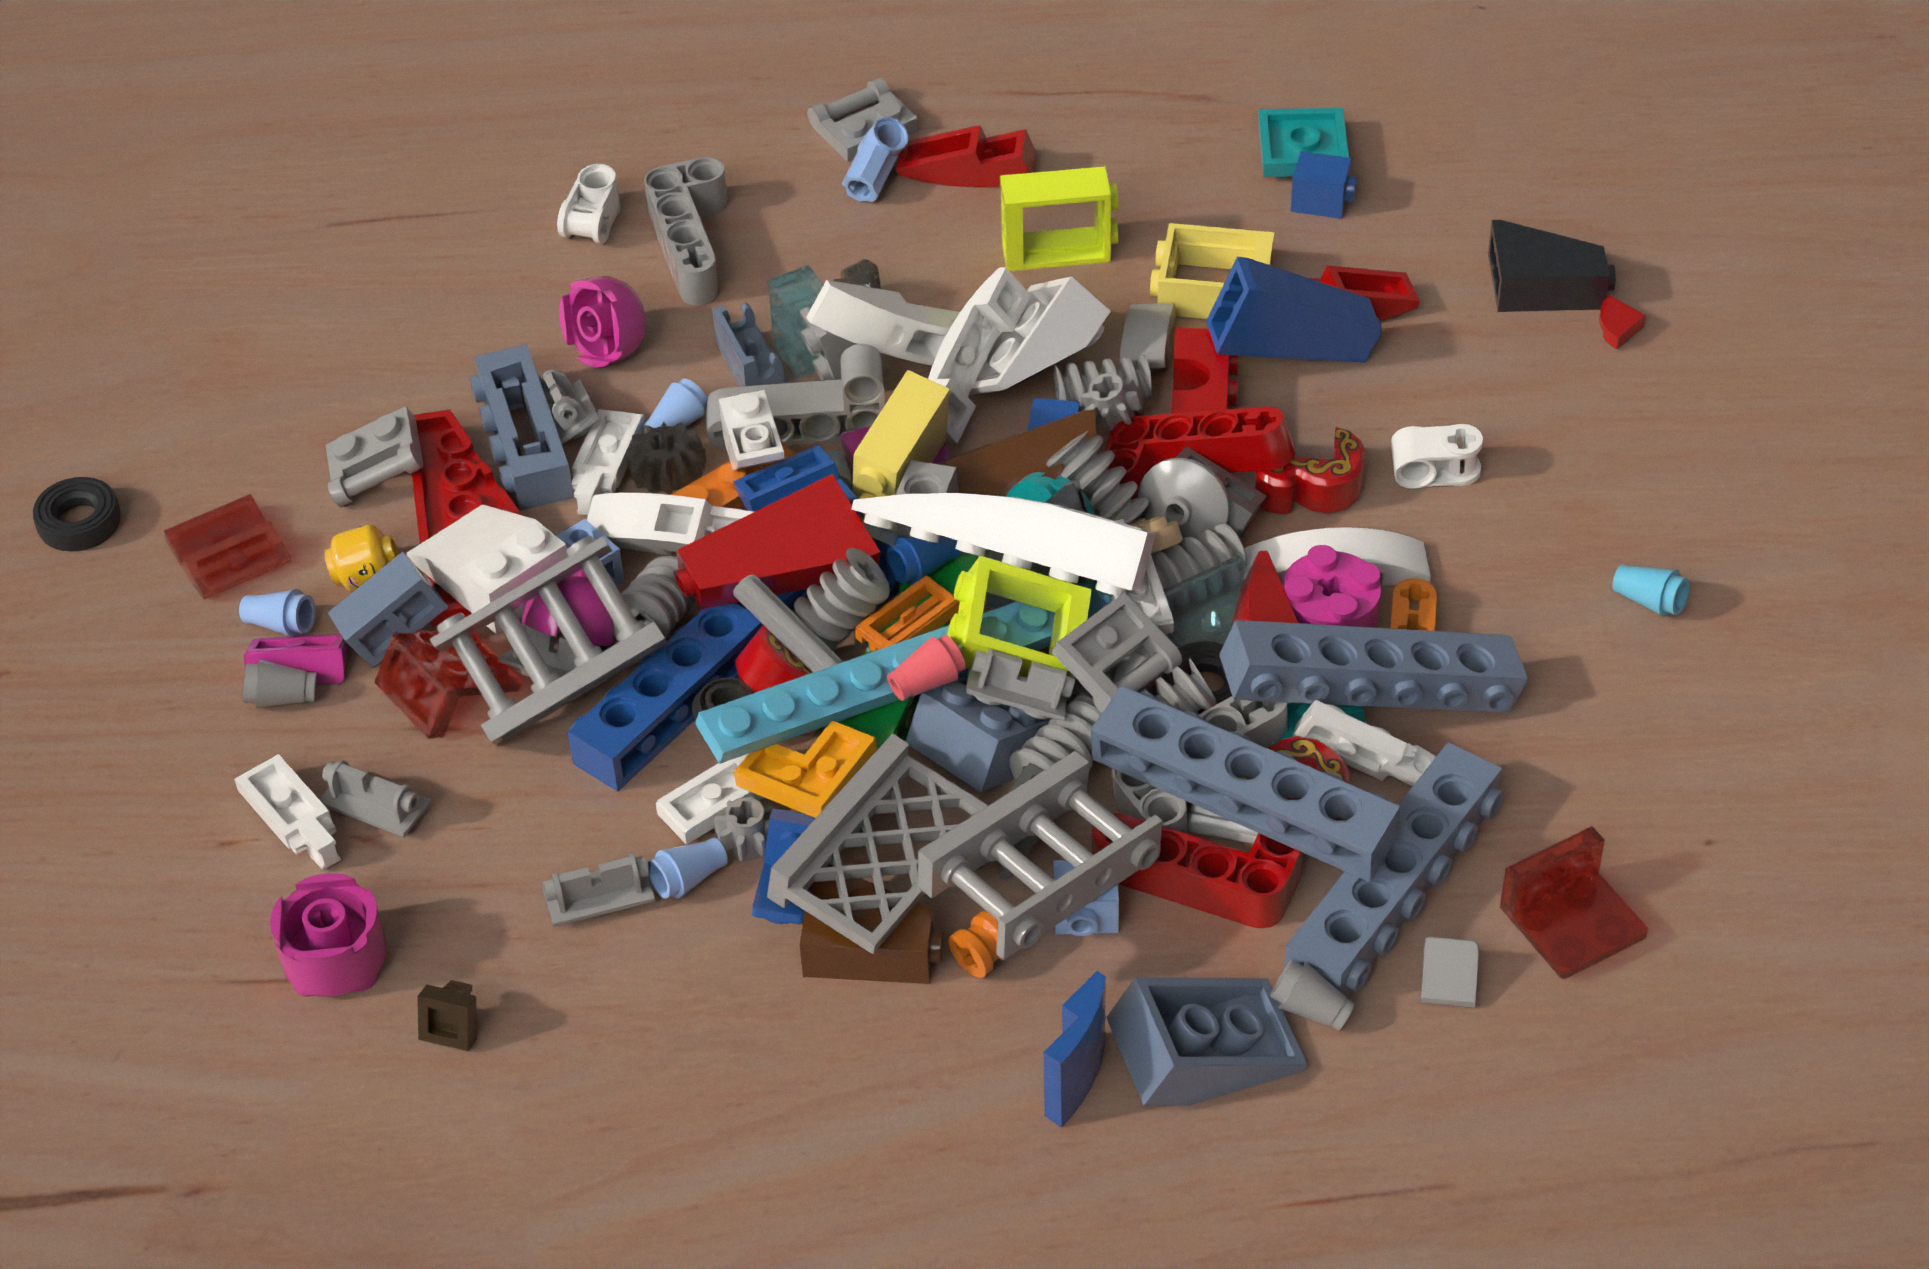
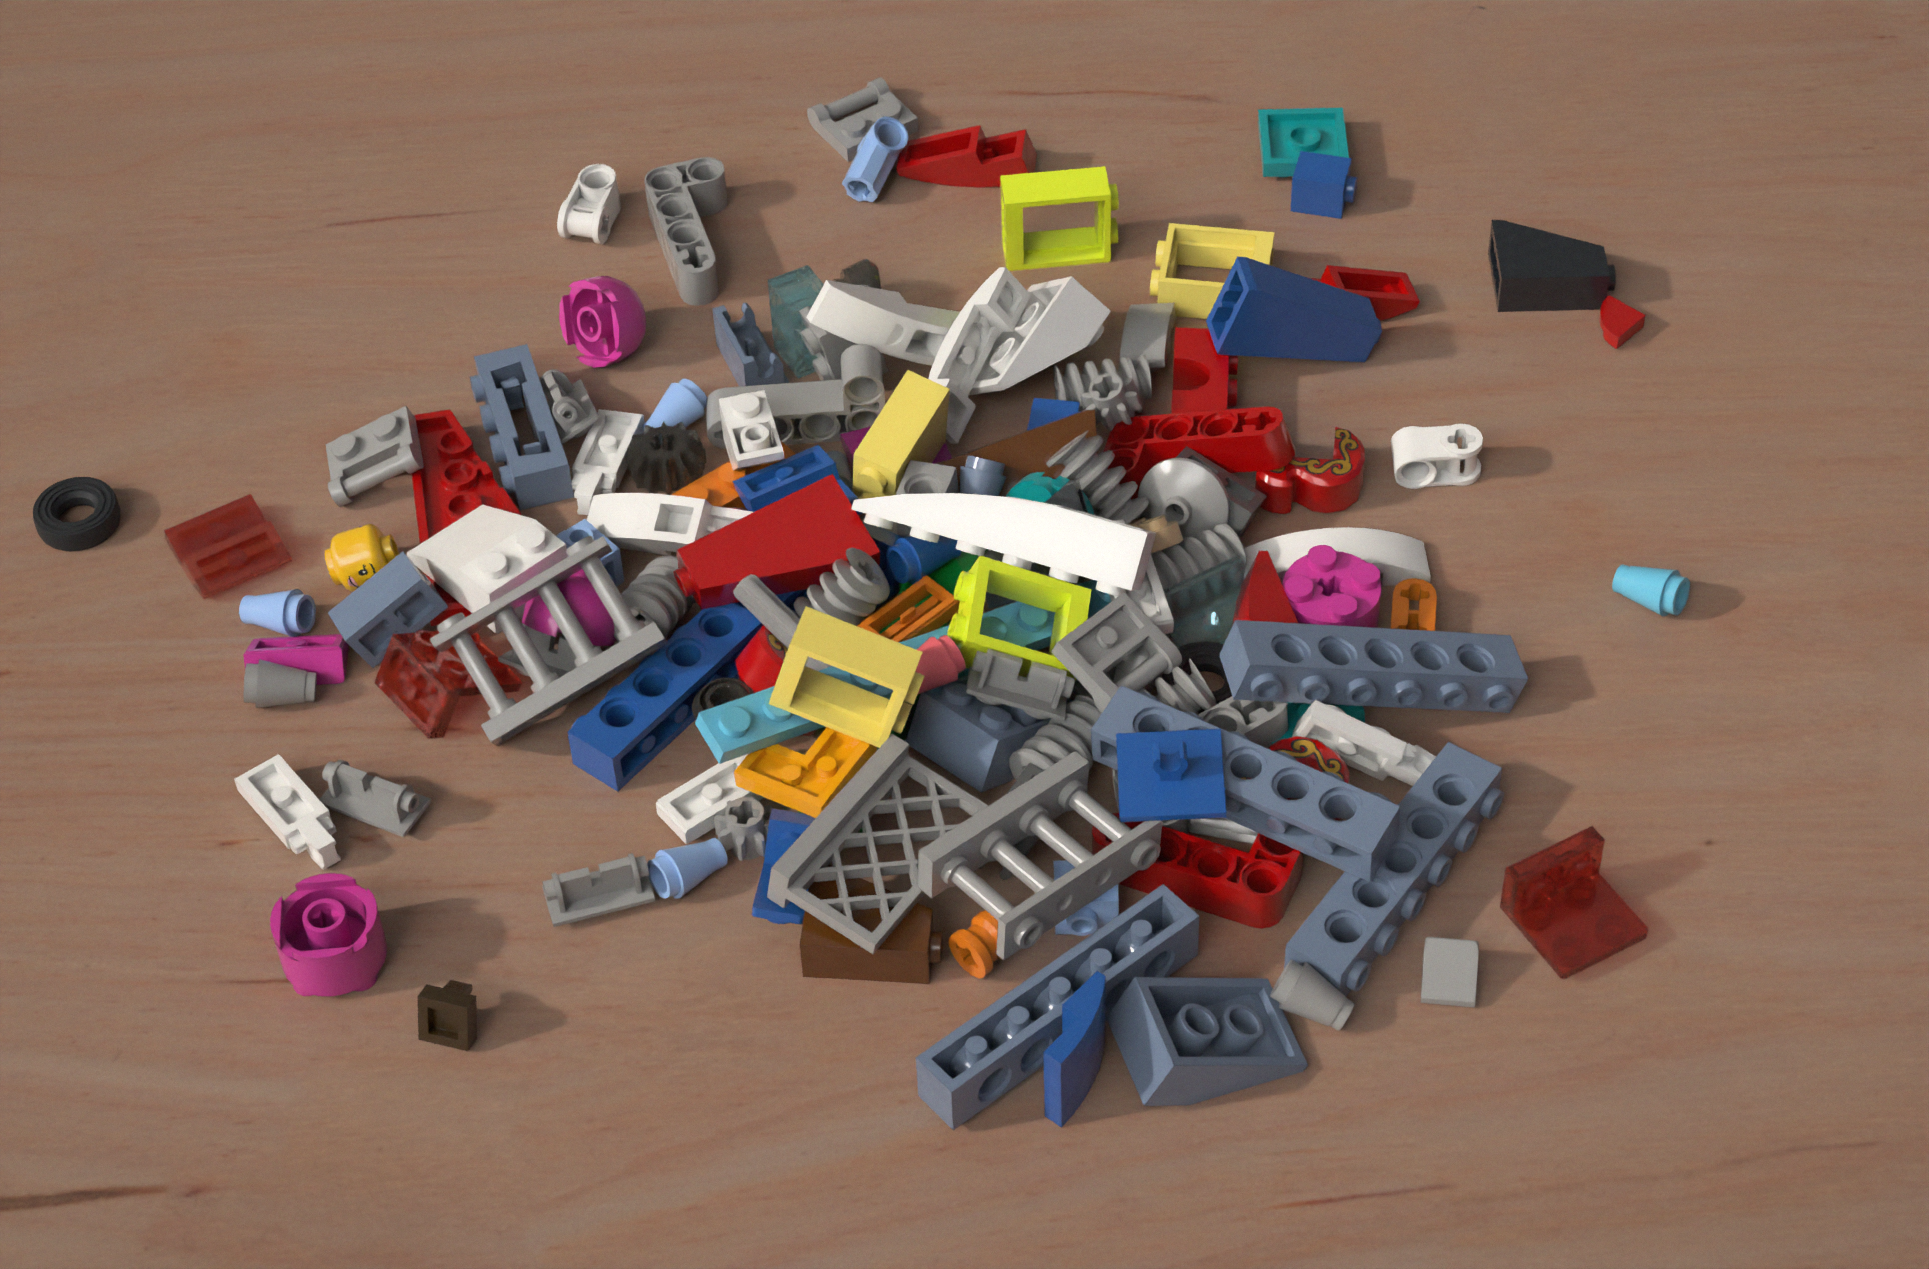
none -> light yellow window [769,606,924,748]
none -> sand blue brick [916,884,1199,1130]
none -> sand blue cone [959,455,1007,496]
none -> blue piece [1116,729,1226,822]

